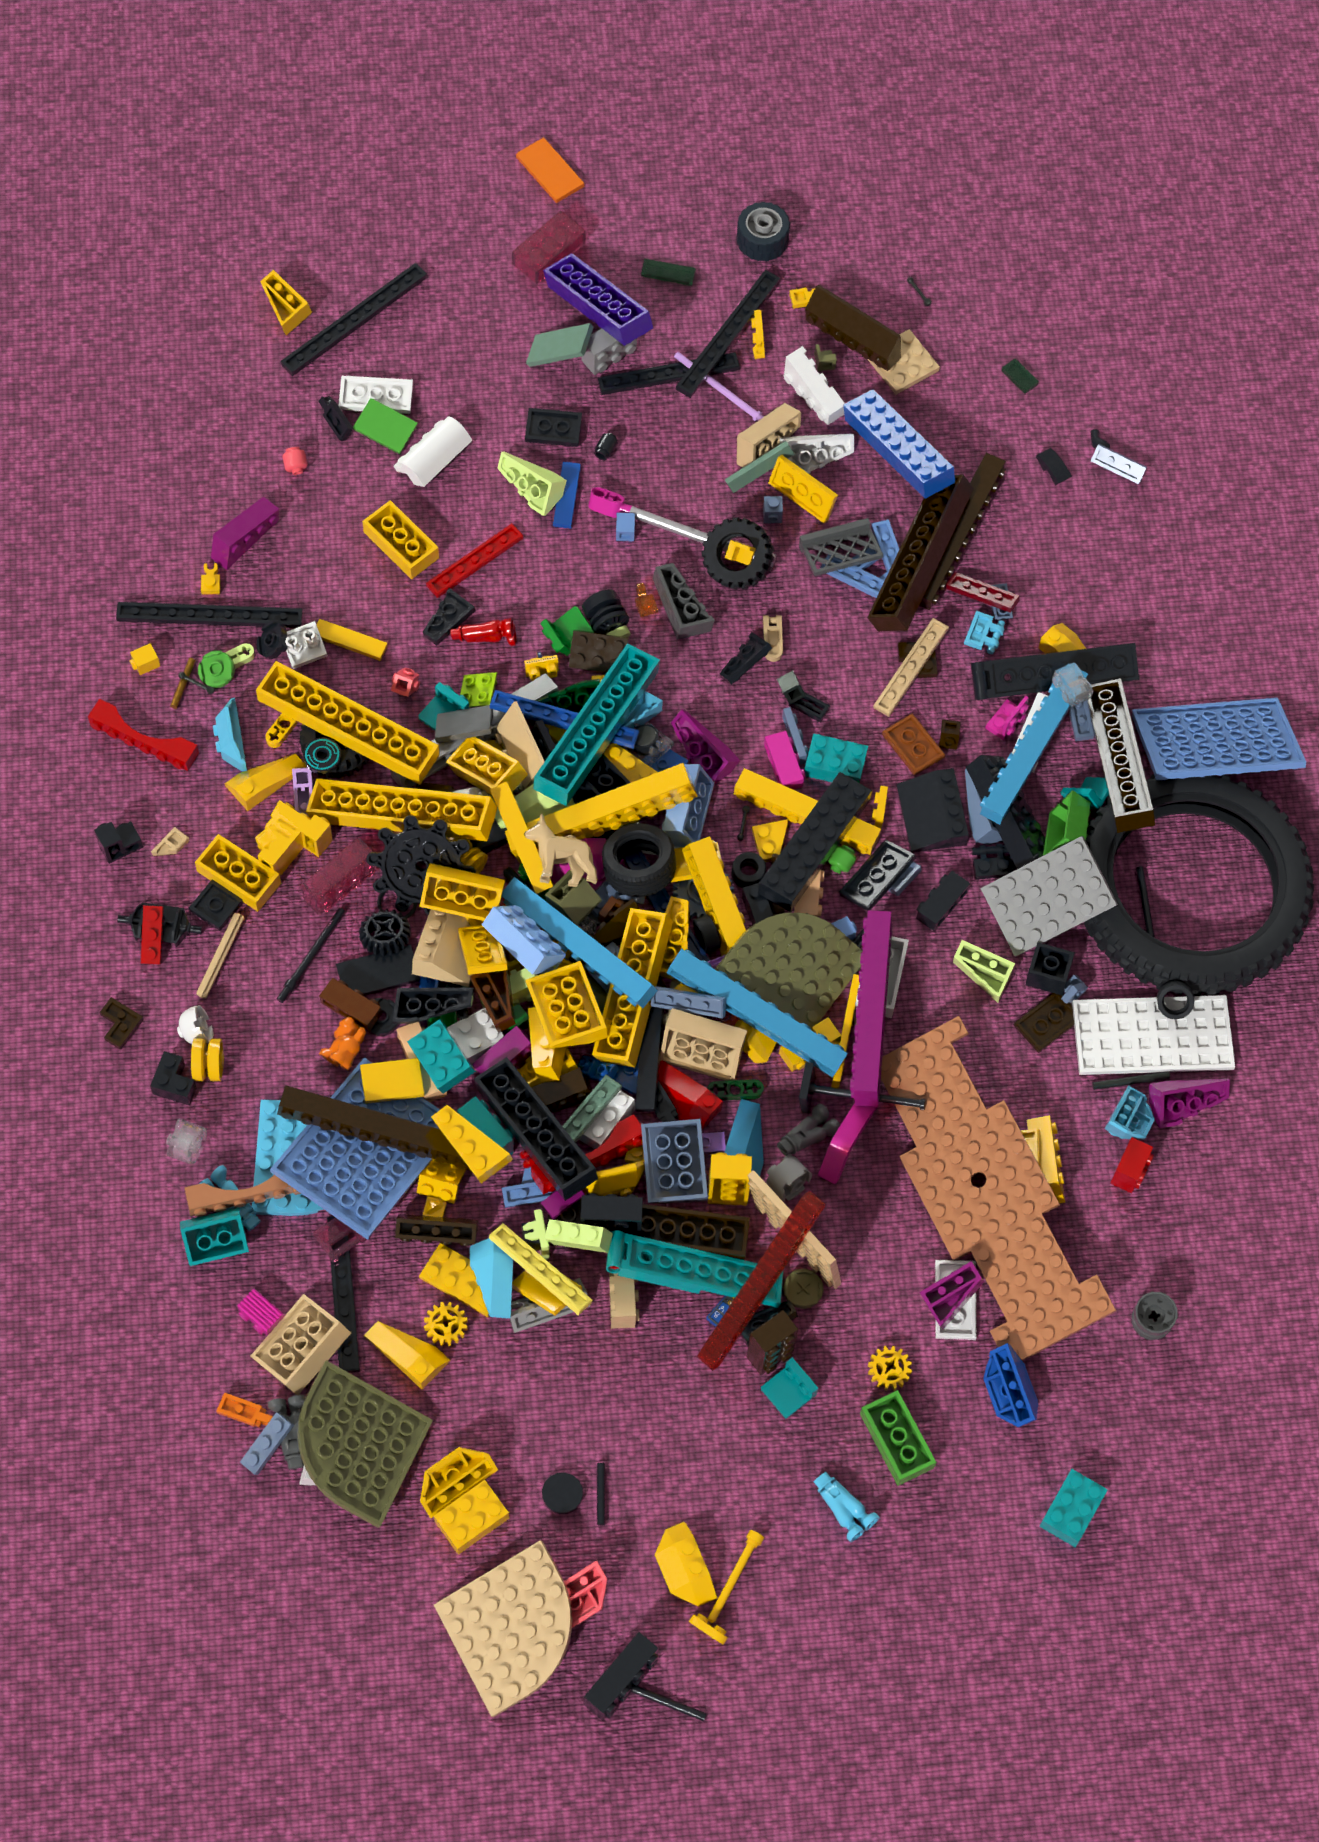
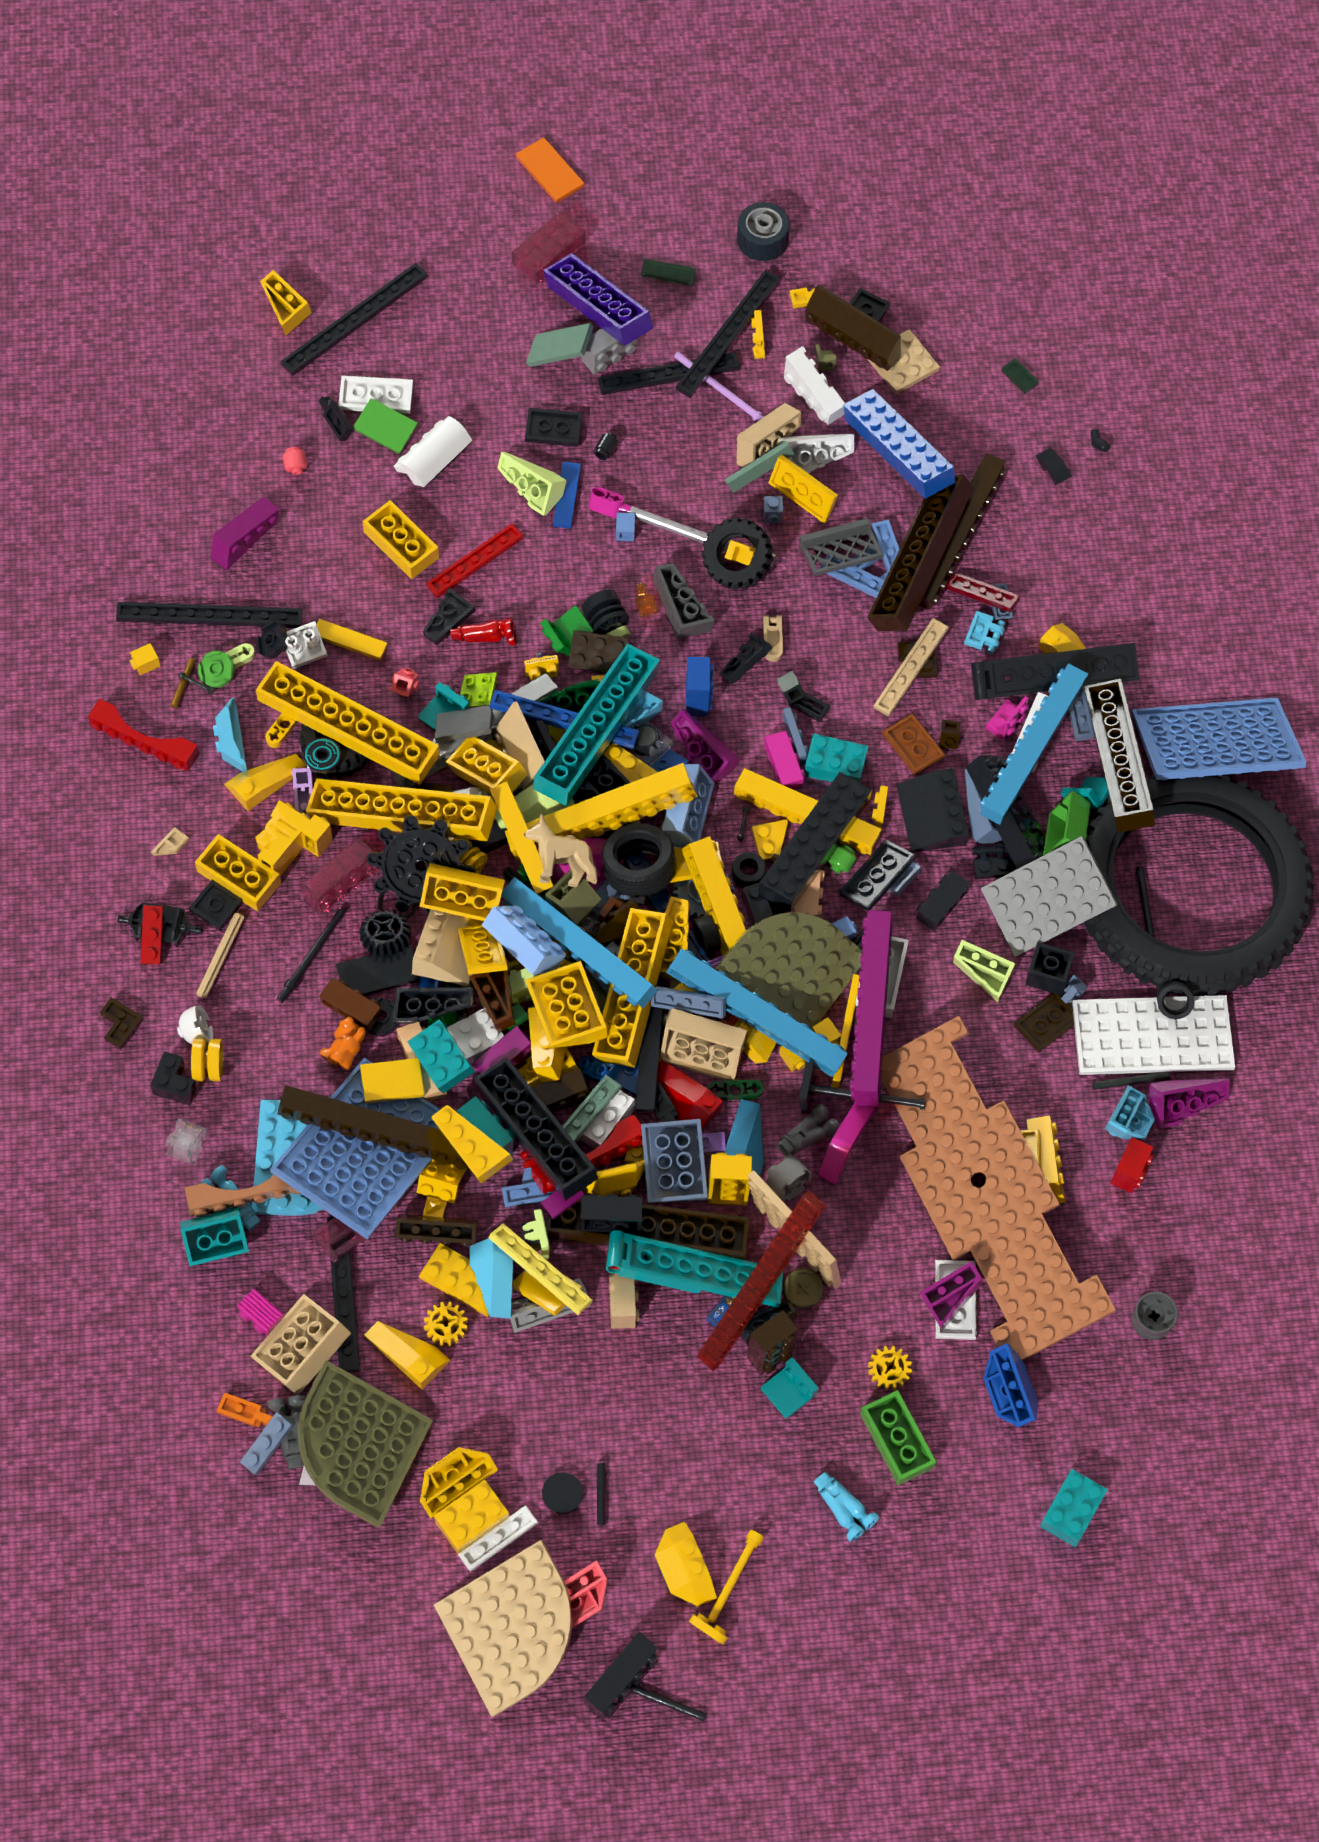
black brick [94,821,143,864] -> none
yellow plate [201,563,220,594] -> none
yellowish green brick [545,1219,613,1253] -> none
pearl dark grey hinge [907,277,931,306] -> none
clear brick [1052,662,1093,707] -> none
plate [1091,444,1147,484] -> none
none -> white tile [458,1505,538,1572]
none -> blue brick [685,657,714,717]
none -> black plate [849,288,891,322]

